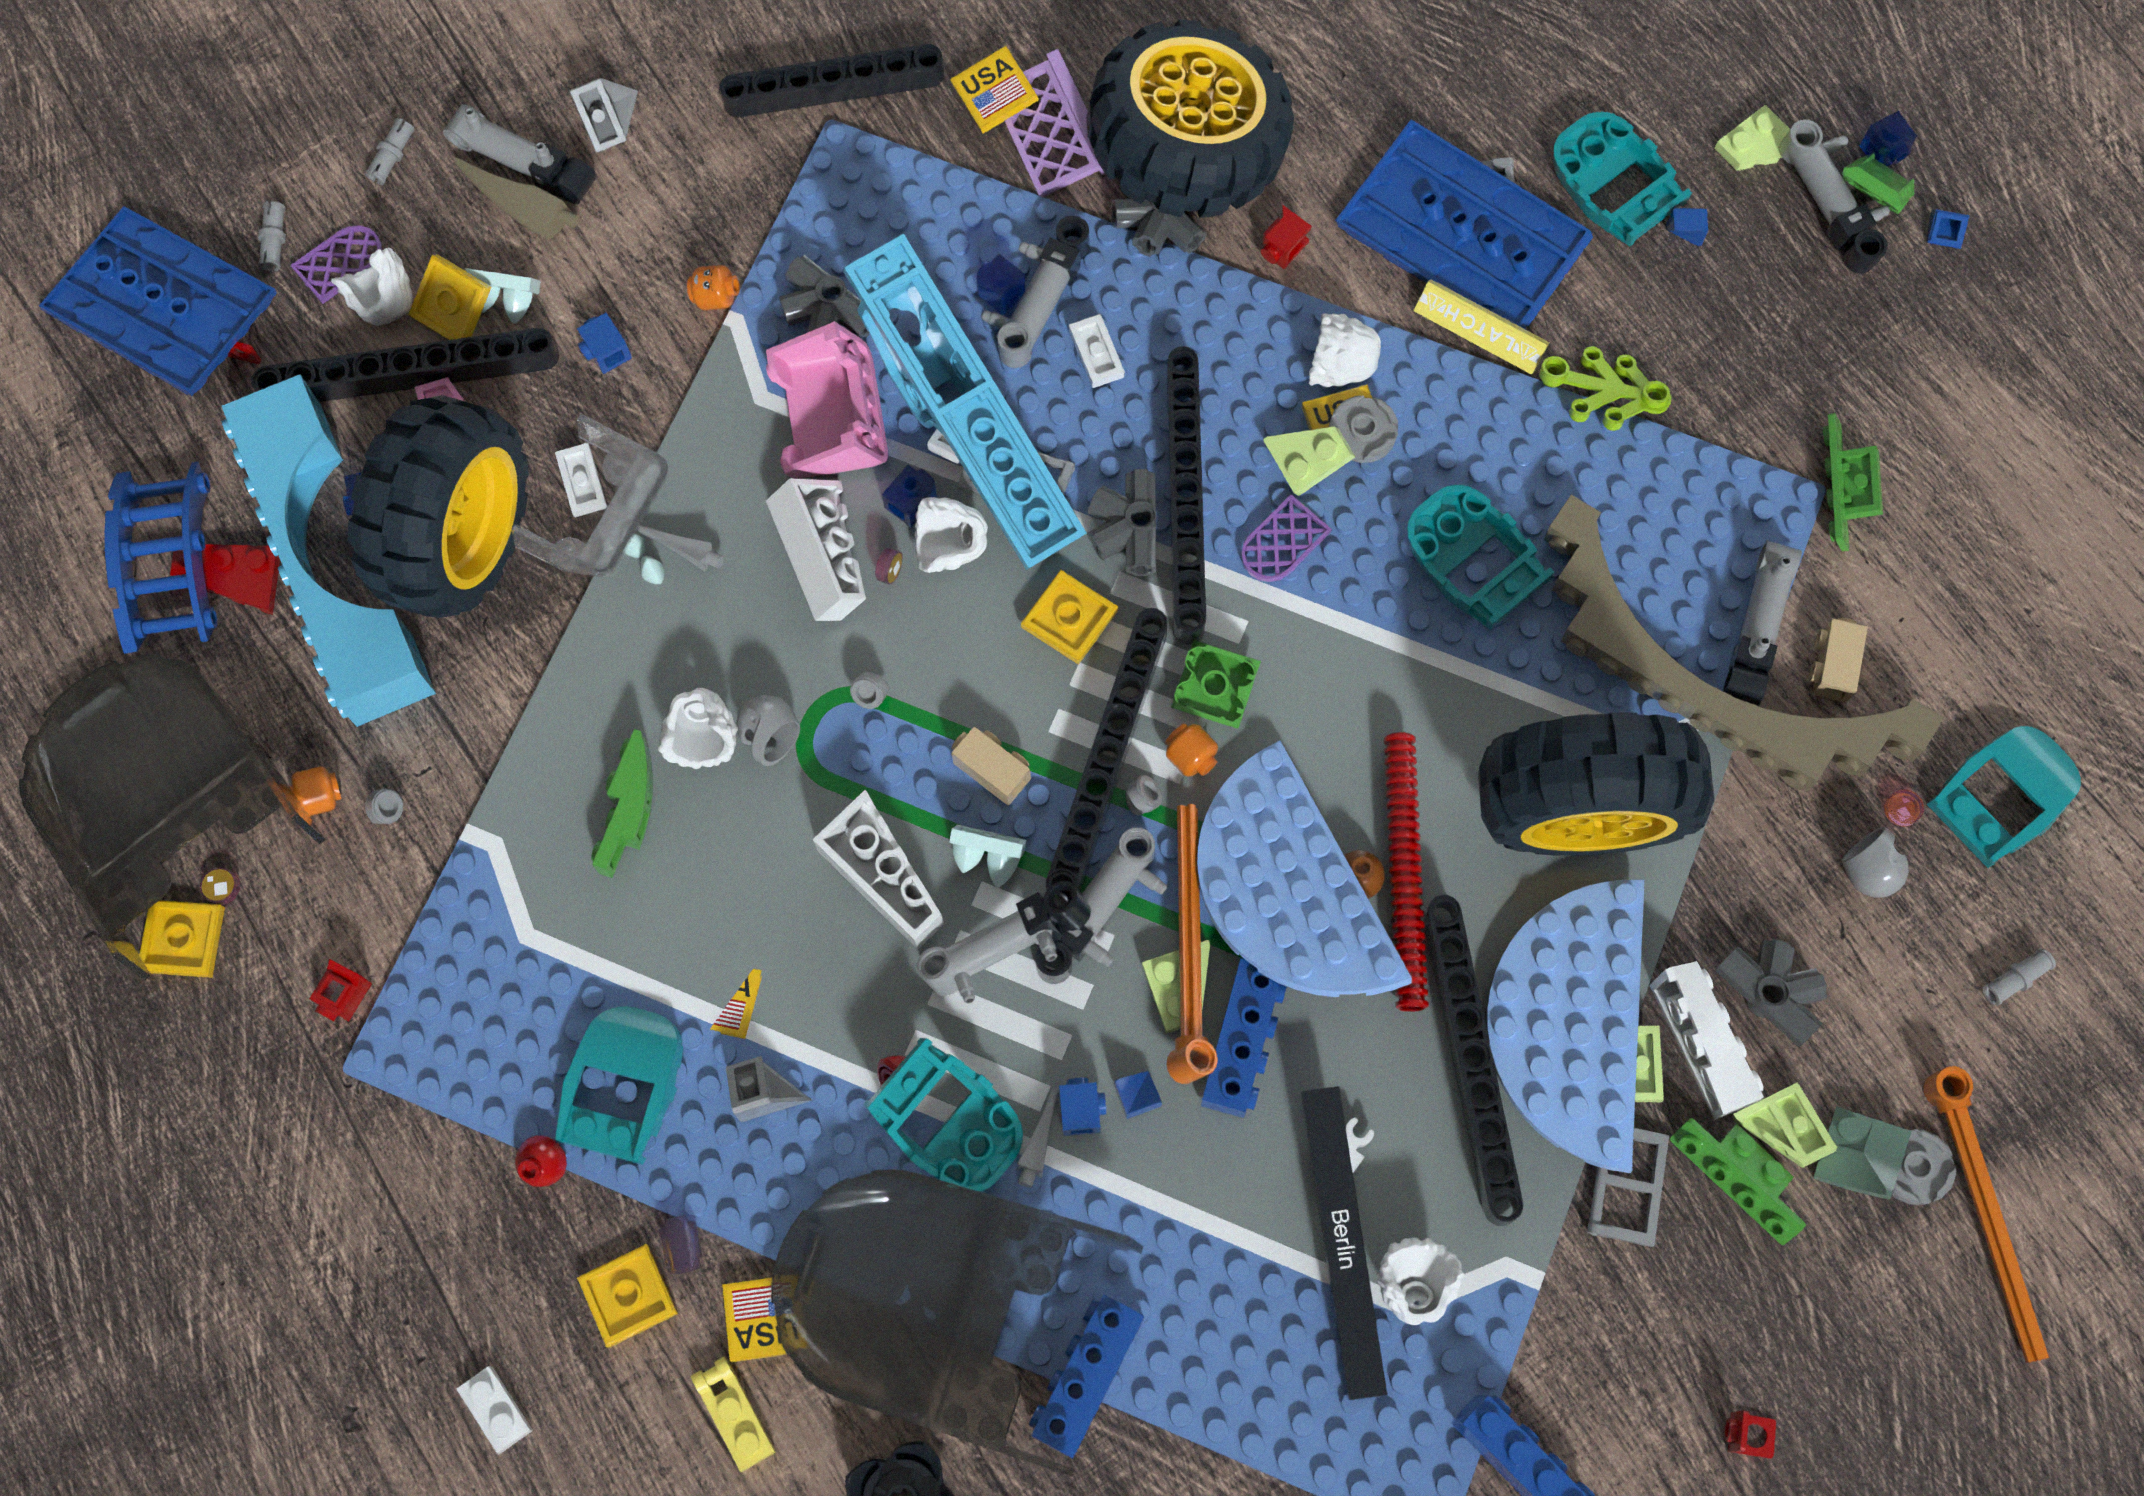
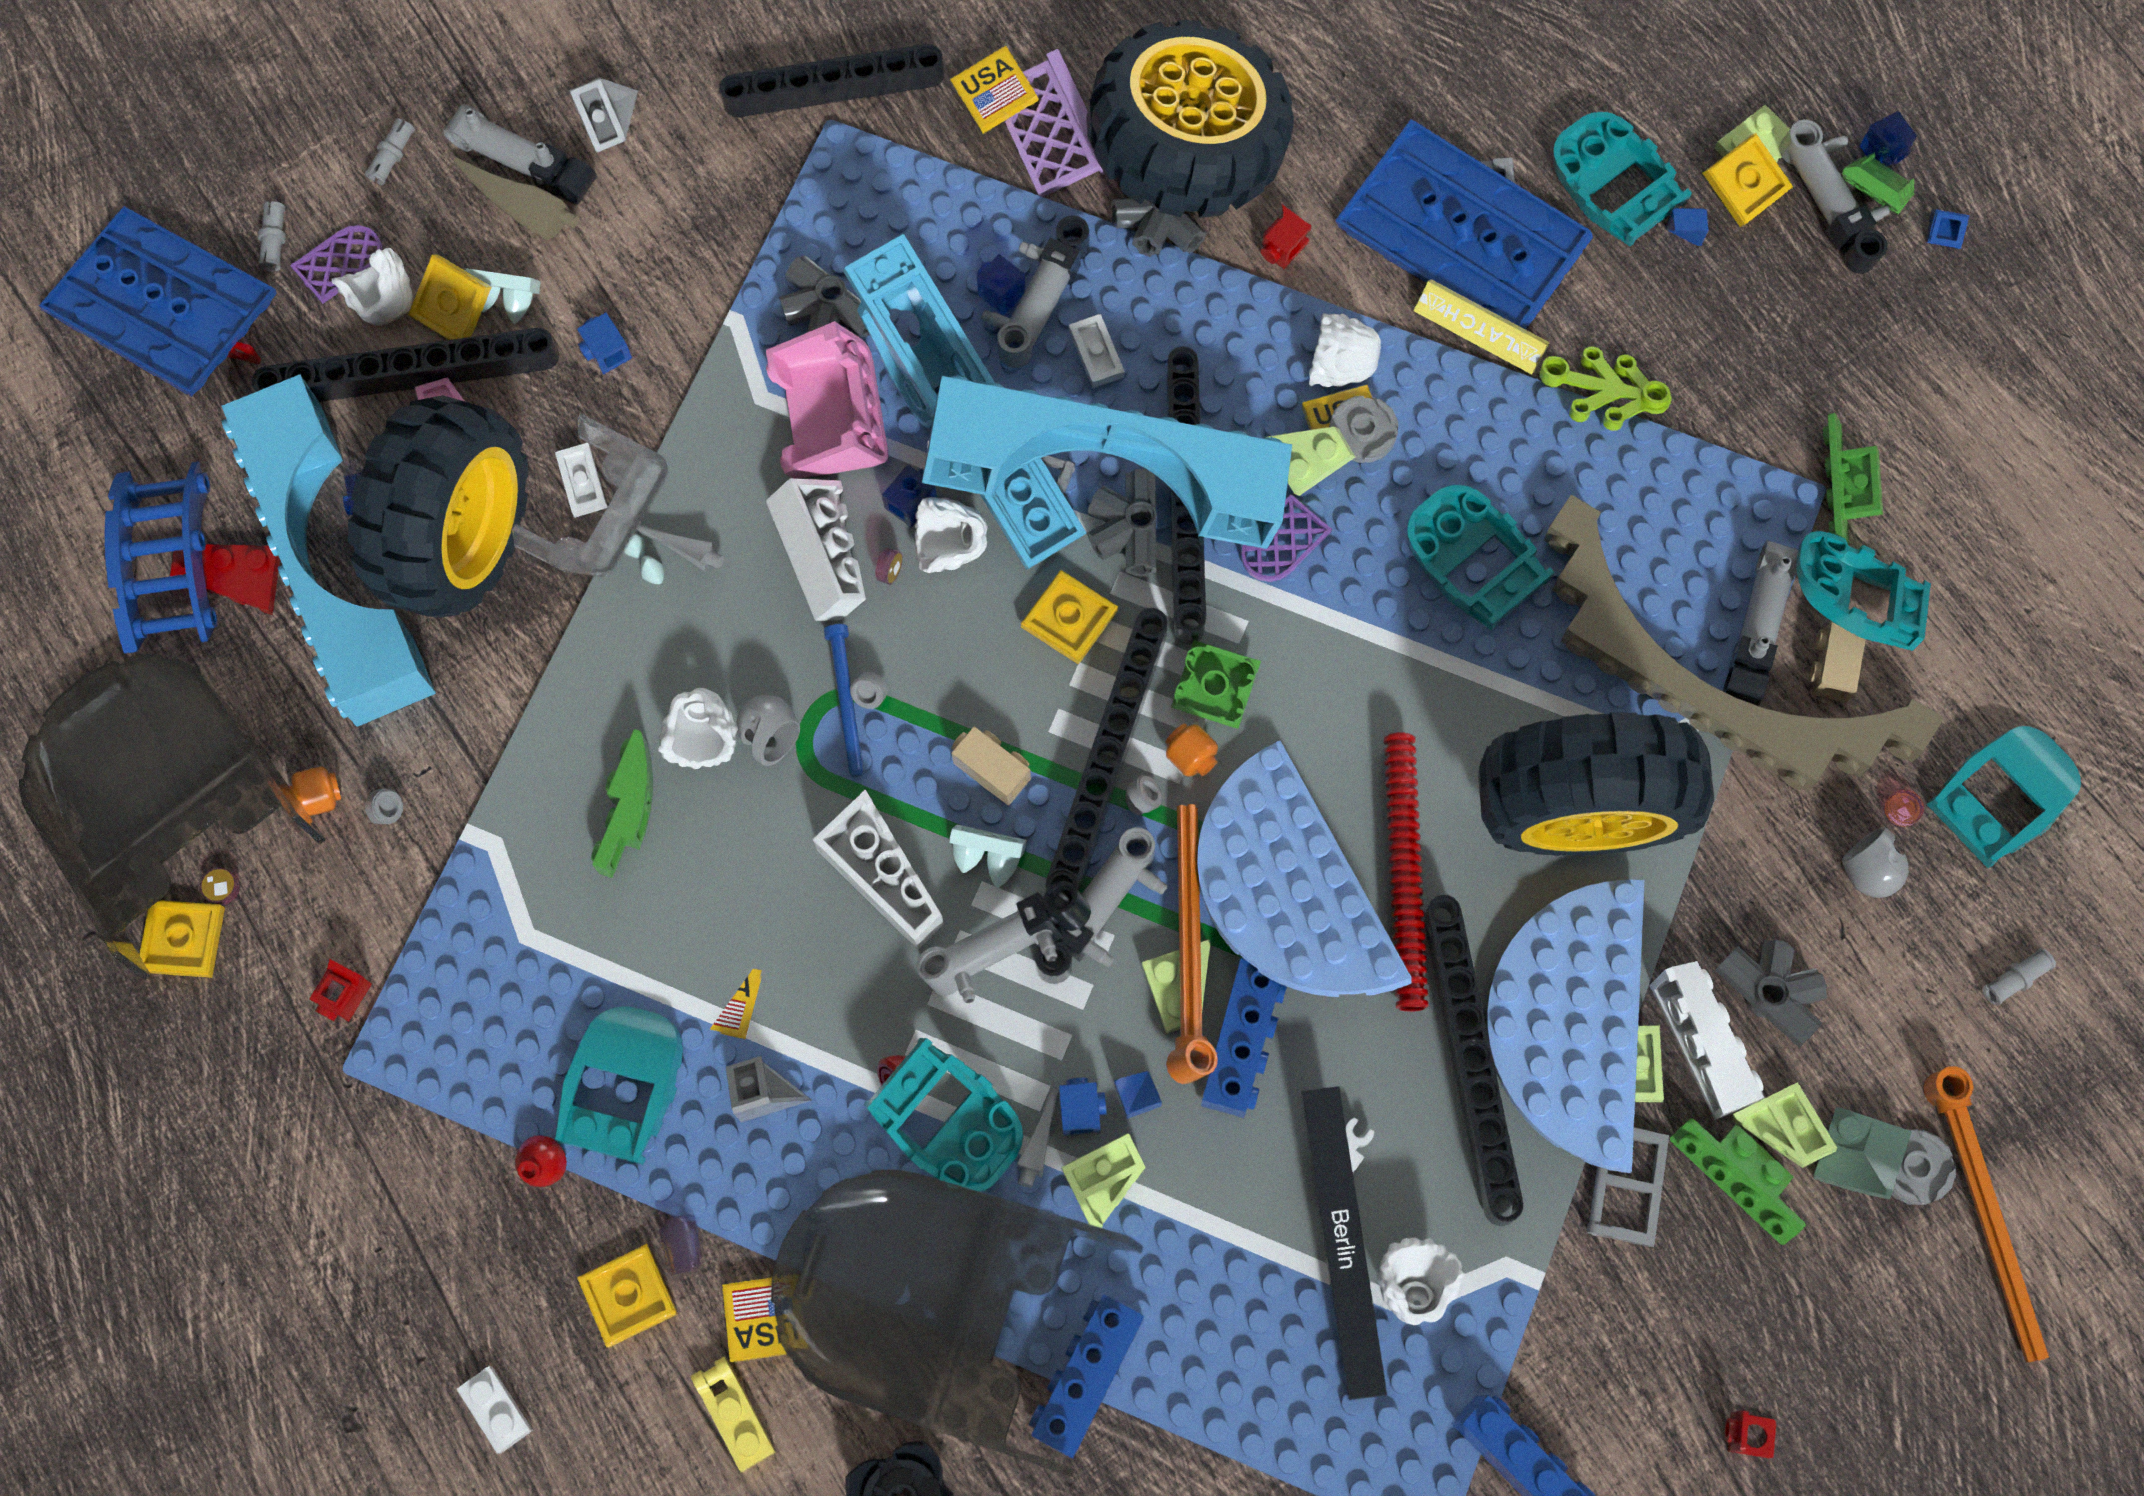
orange head [687,265,740,311] -> none
dark orange brick [1344,850,1385,899] -> none
none -> blue bar [823,624,863,777]
none -> medium azure arch [922,376,1292,549]
none -> yellowish green wing [1061,1133,1146,1233]
none -> yellow tile [1703,133,1793,227]
none -> teal slope [1796,531,1931,651]

